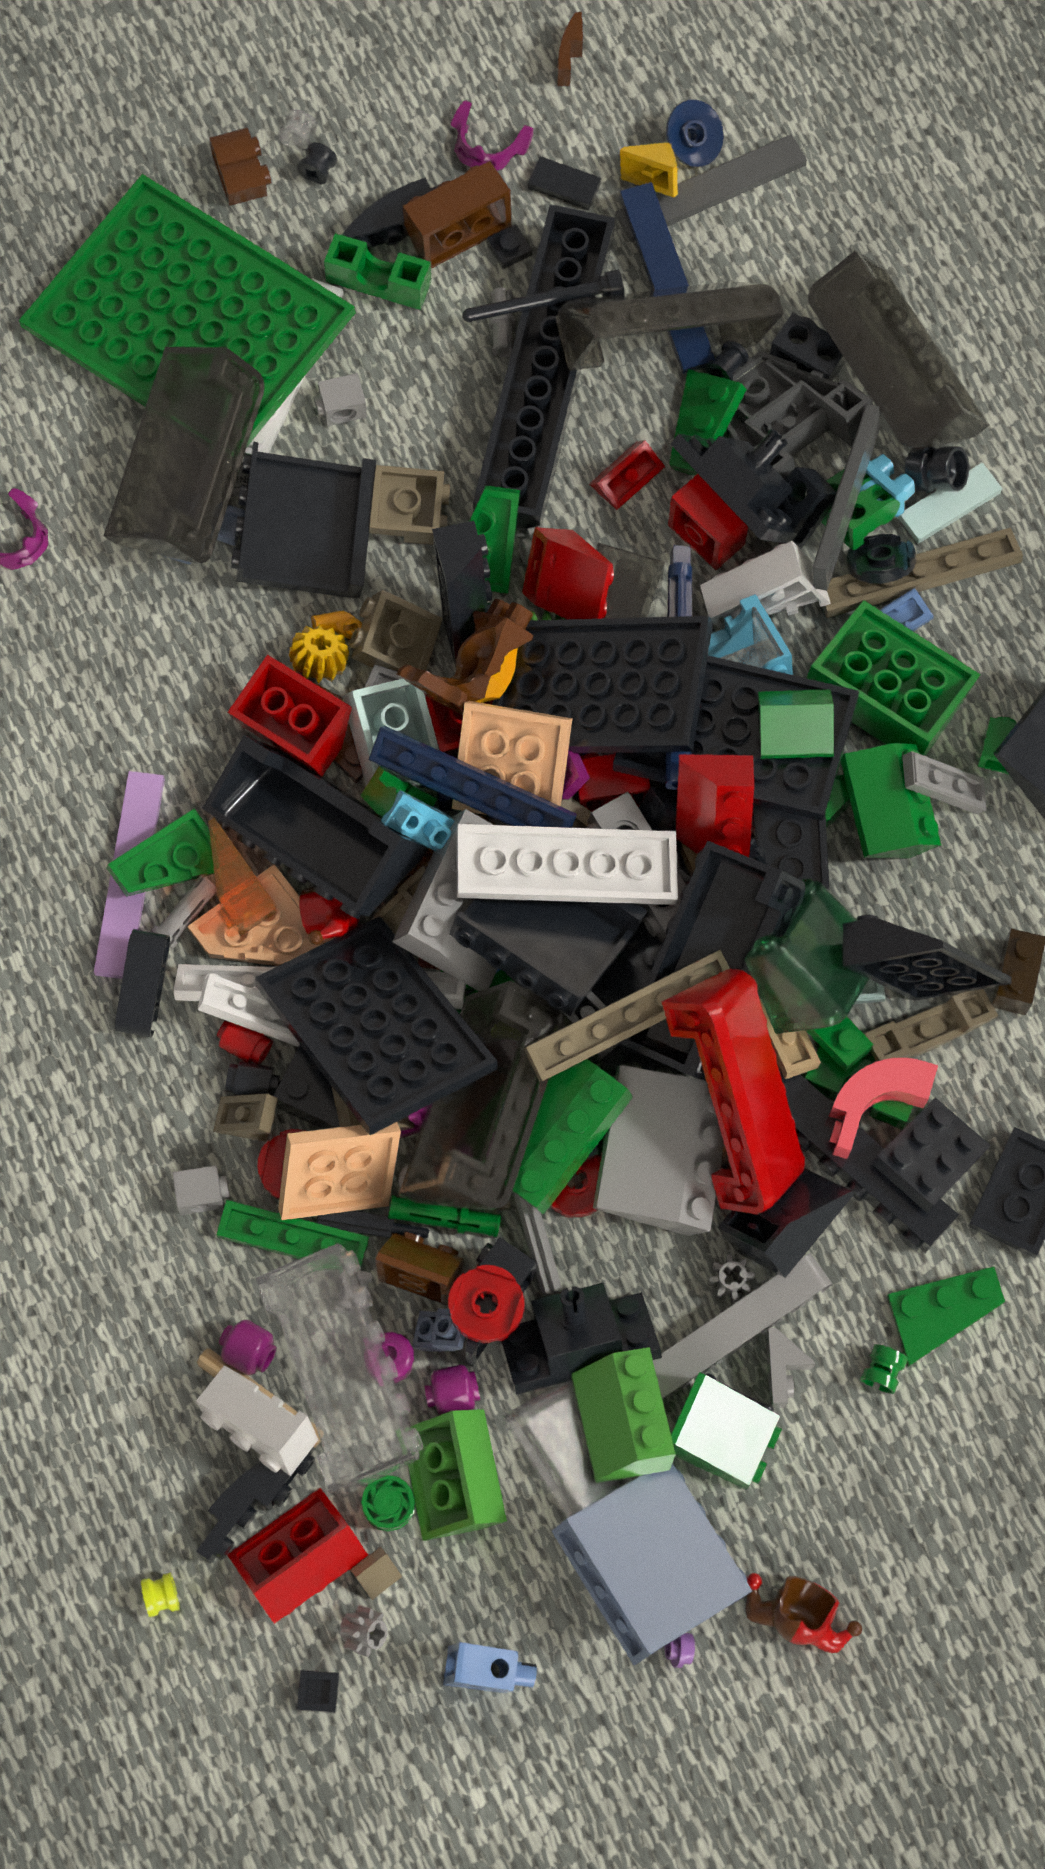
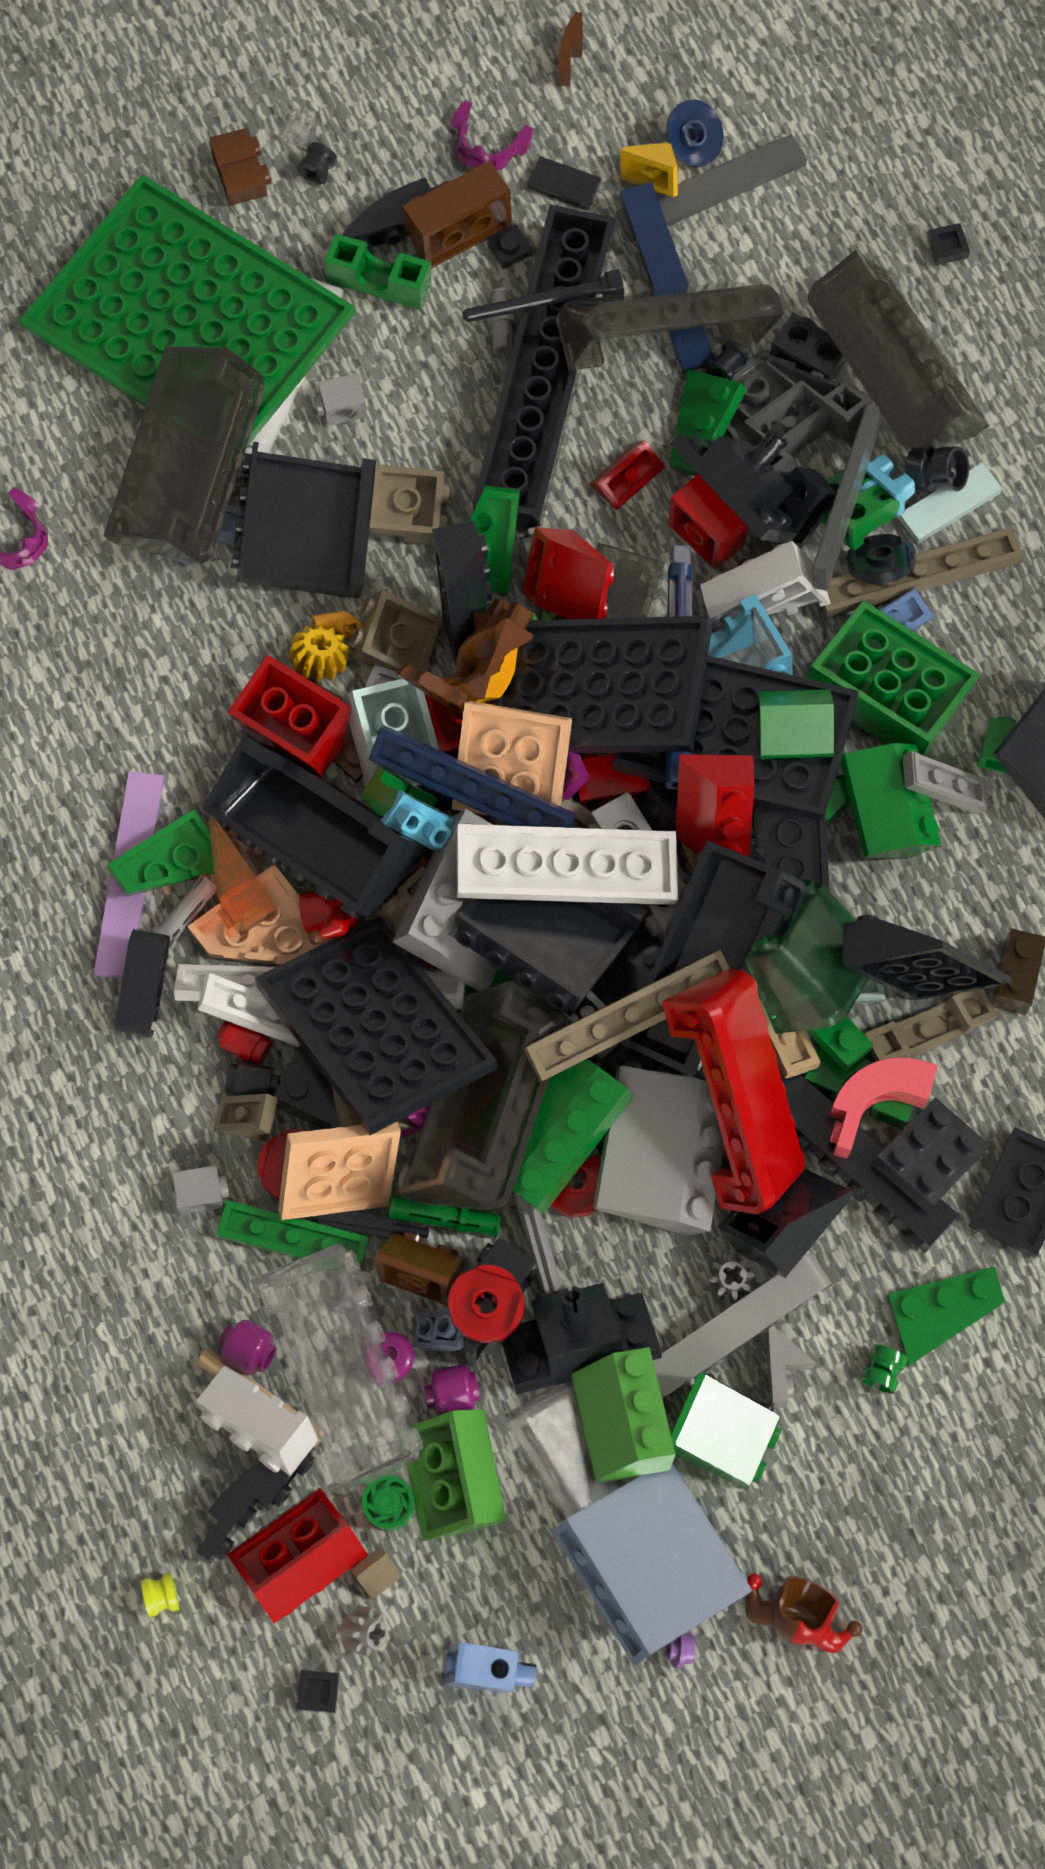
none -> black plate [927,223,970,265]

